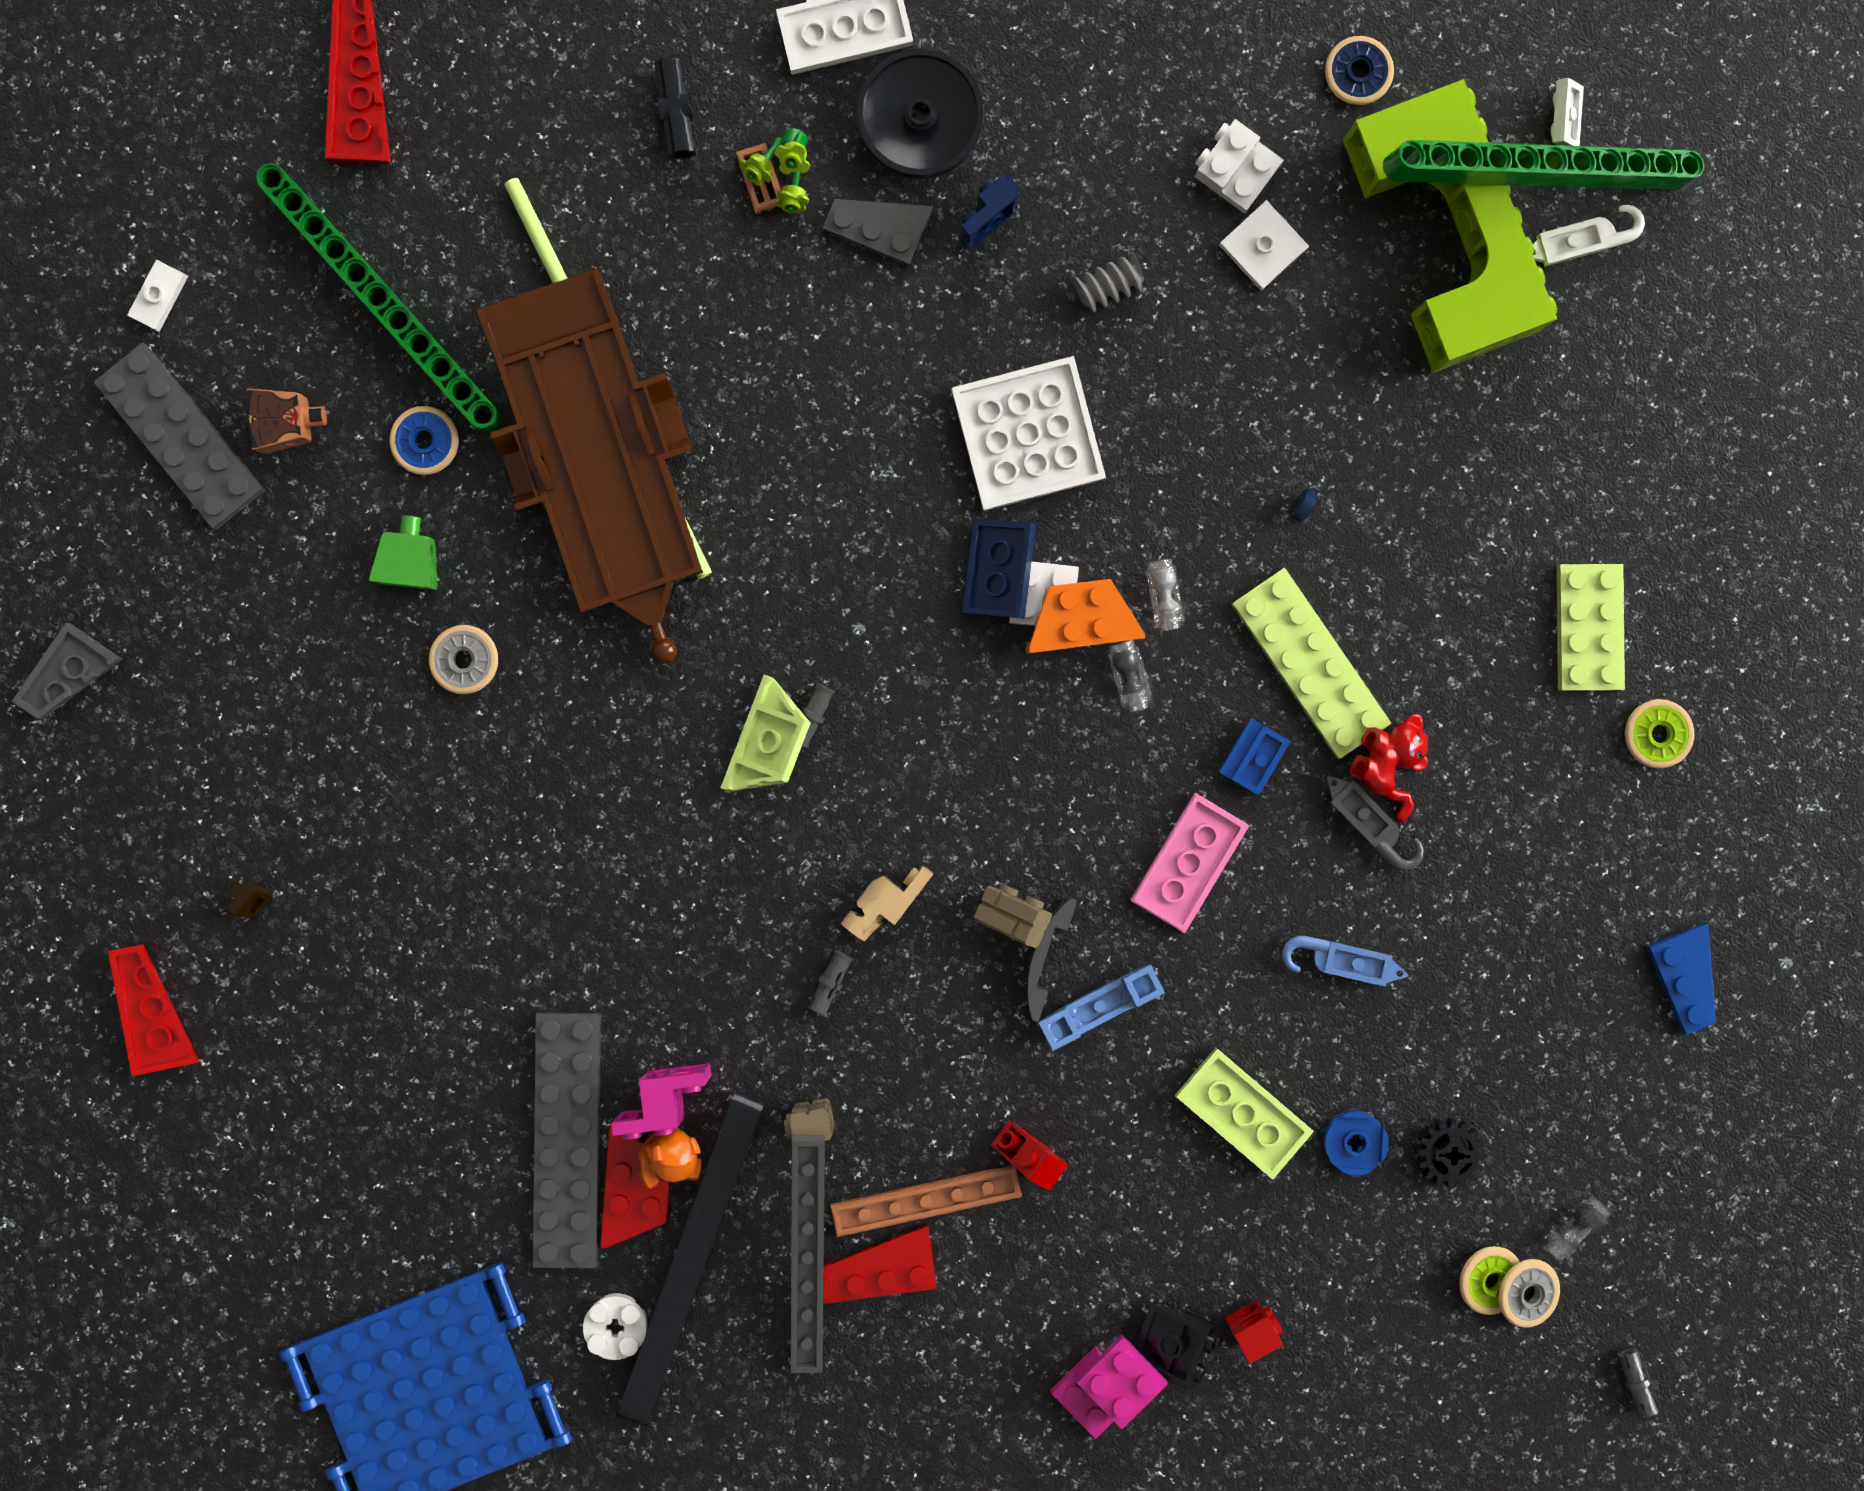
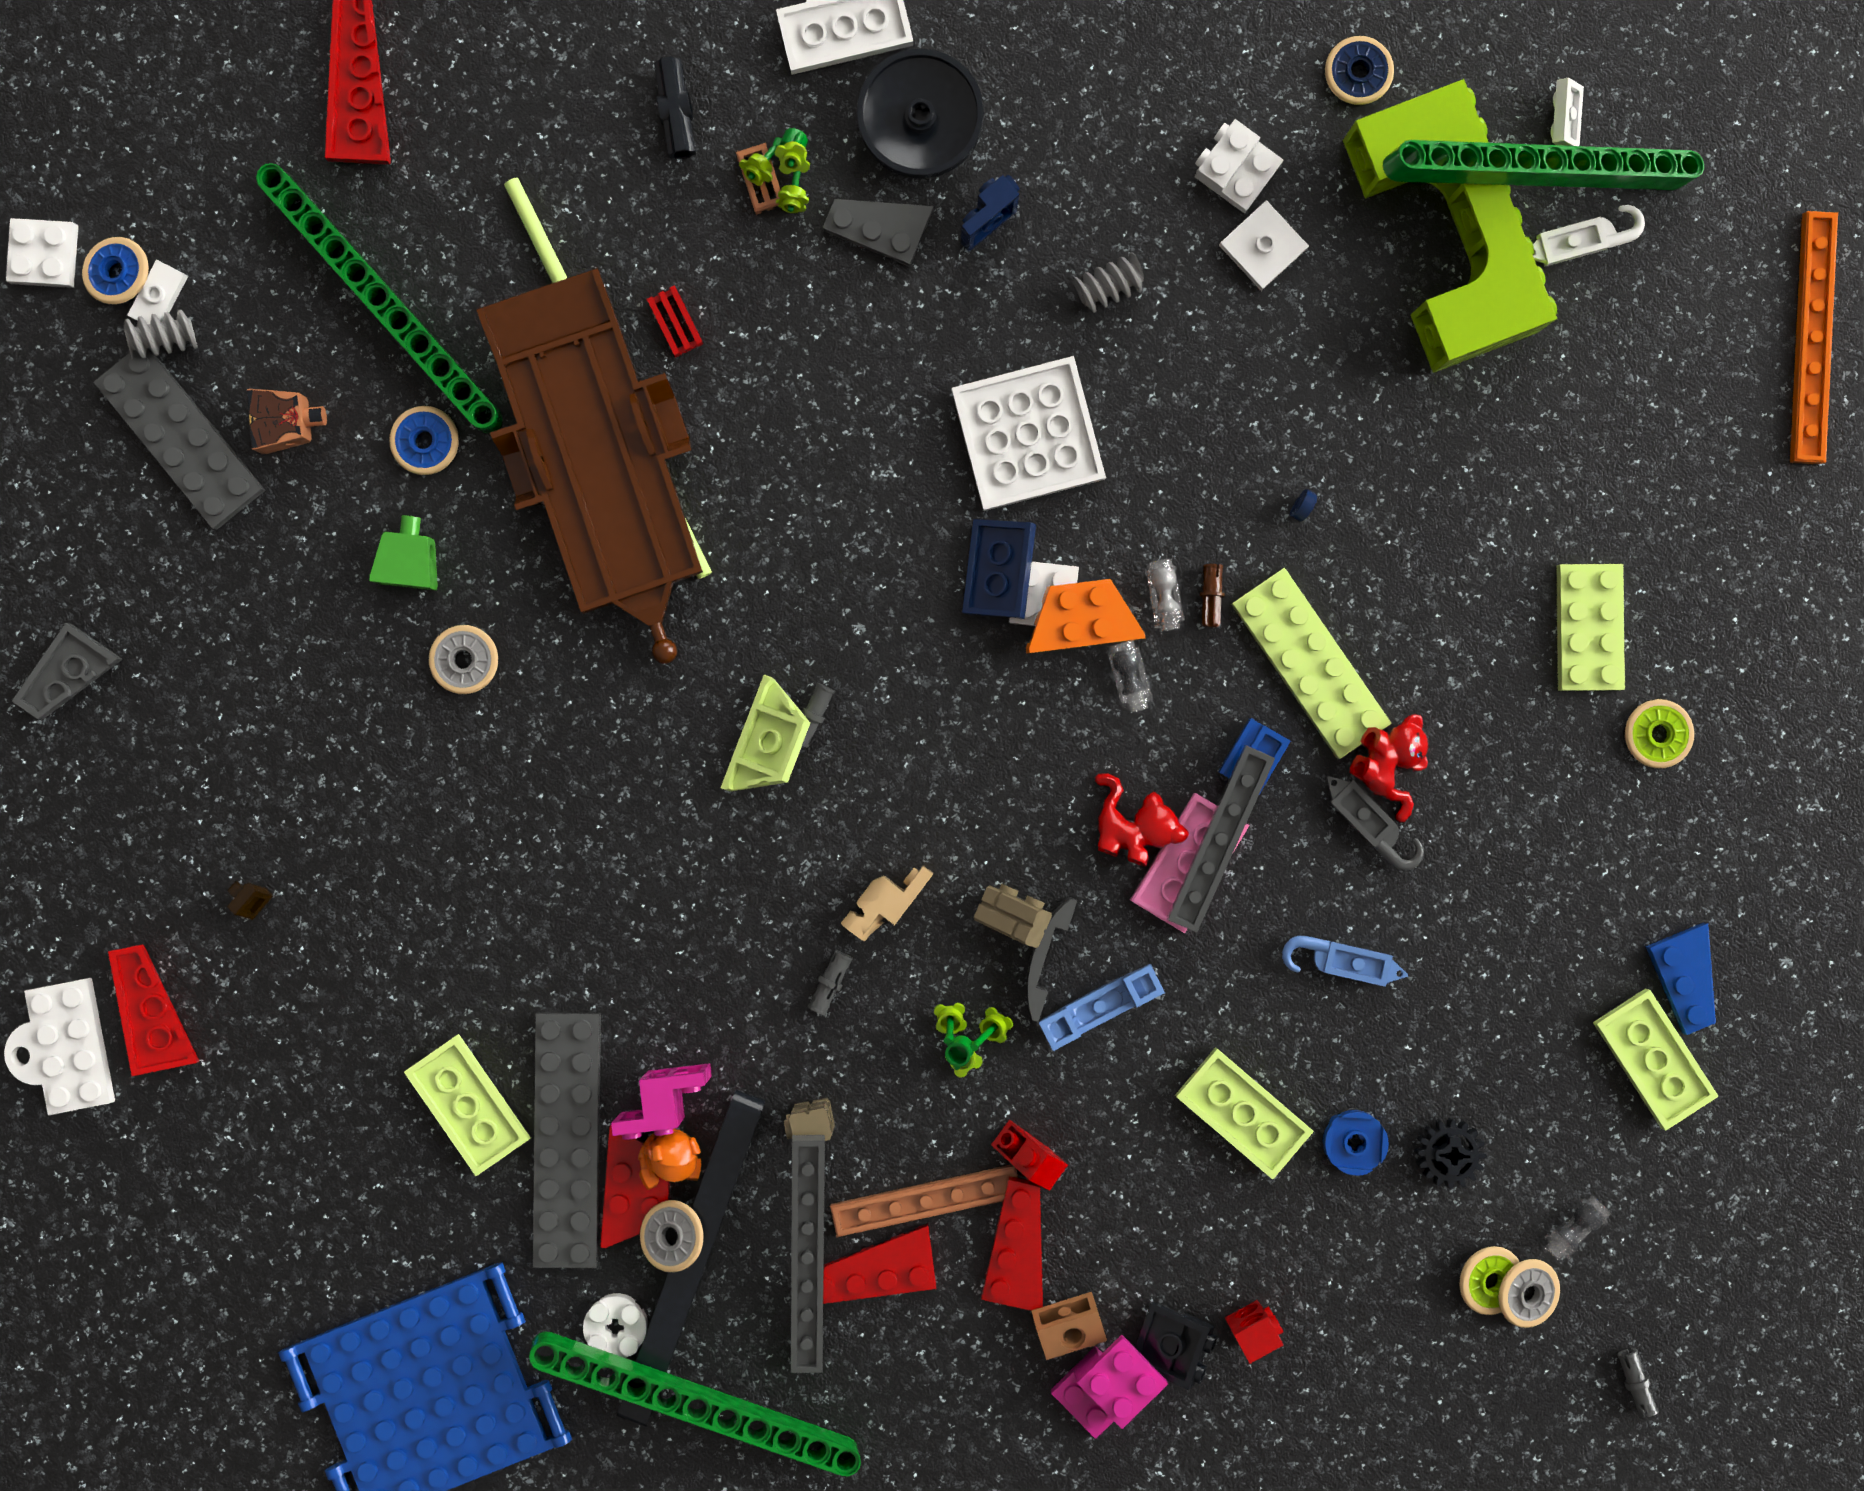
none -> white plate [4,978,115,1115]
none -> white plate [6,218,78,288]
none -> wheel [82,237,148,304]
none -> light grey piece [124,309,198,360]
none -> yellowish green plate [404,1034,531,1176]
none -> green beam [529,1331,861,1477]
none -> light grey wheel [640,1200,703,1272]
none -> red tile [647,285,703,358]
none -> plant [934,1003,1013,1077]
none -> red wing [981,1176,1043,1311]
none -> medium nougat brick [1032,1292,1107,1360]
none -> red animal [1095,773,1189,867]
none -> dark grey plate [1167,745,1275,933]
none -> reddish brown axle [1199,564,1225,628]
none -> yellowish green plate [1593,988,1719,1131]
none -> orange tile [1790,211,1838,464]

